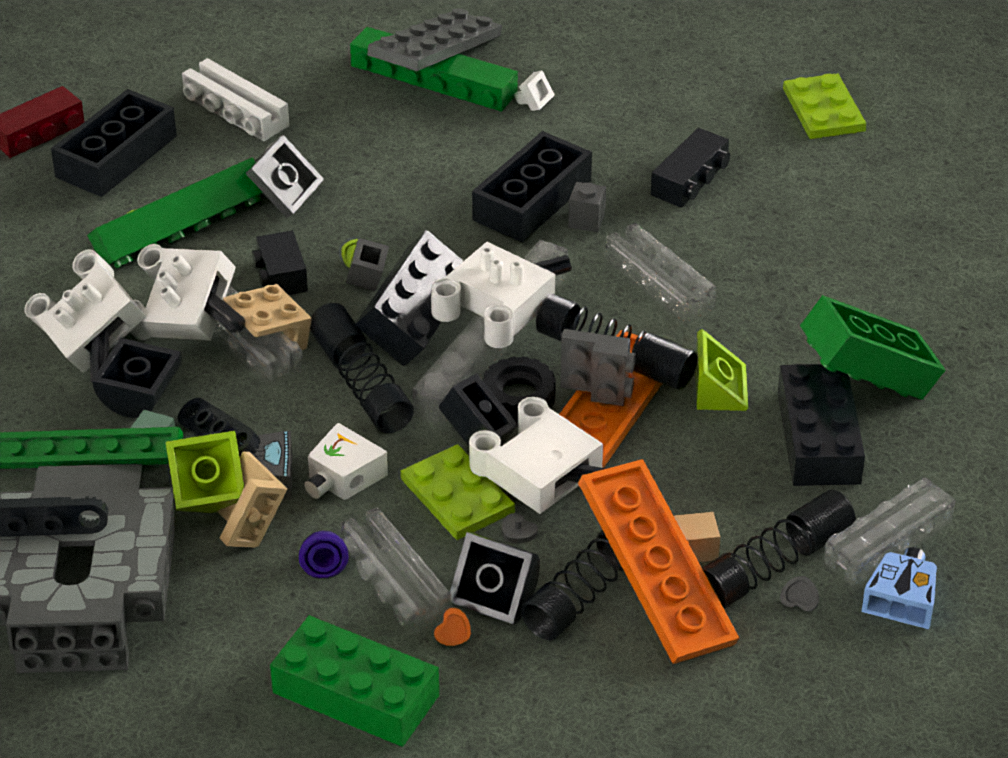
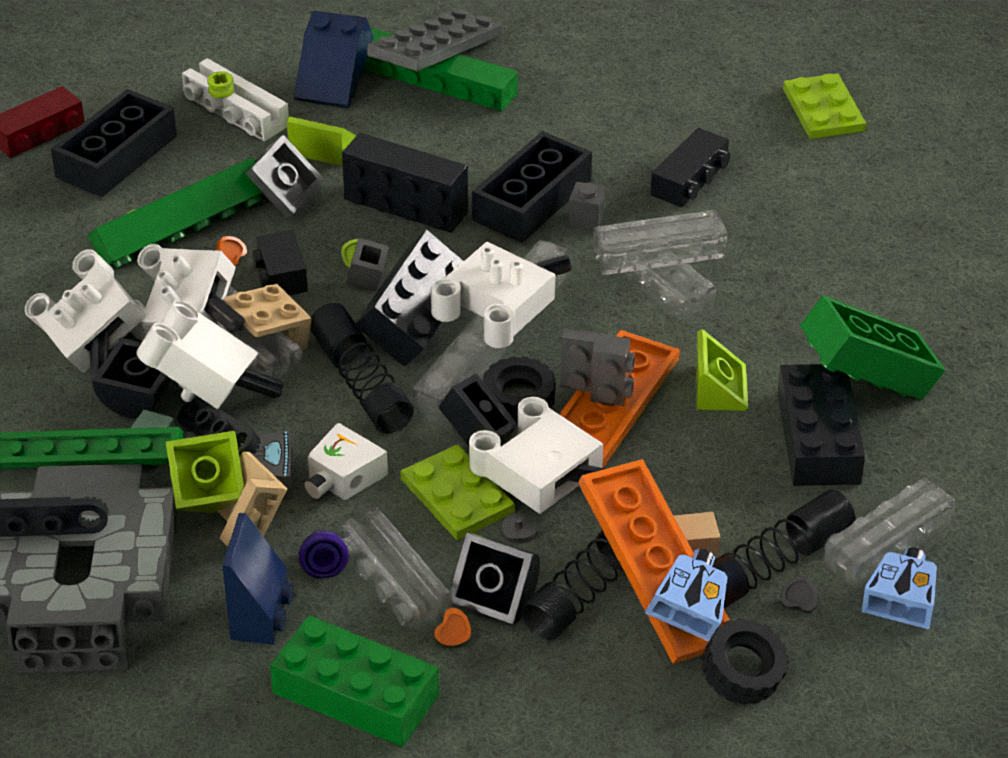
white tile [514,70,554,111] -> none
black piece [536,294,698,391] -> none
none -> white piece [136,300,284,409]
none -> lime bush [207,71,234,98]
none -> orange piece [216,236,247,266]
none -> dark blue slope [223,513,293,645]
none -> lime slope [287,116,356,166]
none -> dark blue slope [294,11,374,108]
none -> black brick [342,132,468,233]
none -> clear brick [593,210,727,275]
none -> light blue torso [645,549,727,641]
none -> black tyre [702,618,789,705]

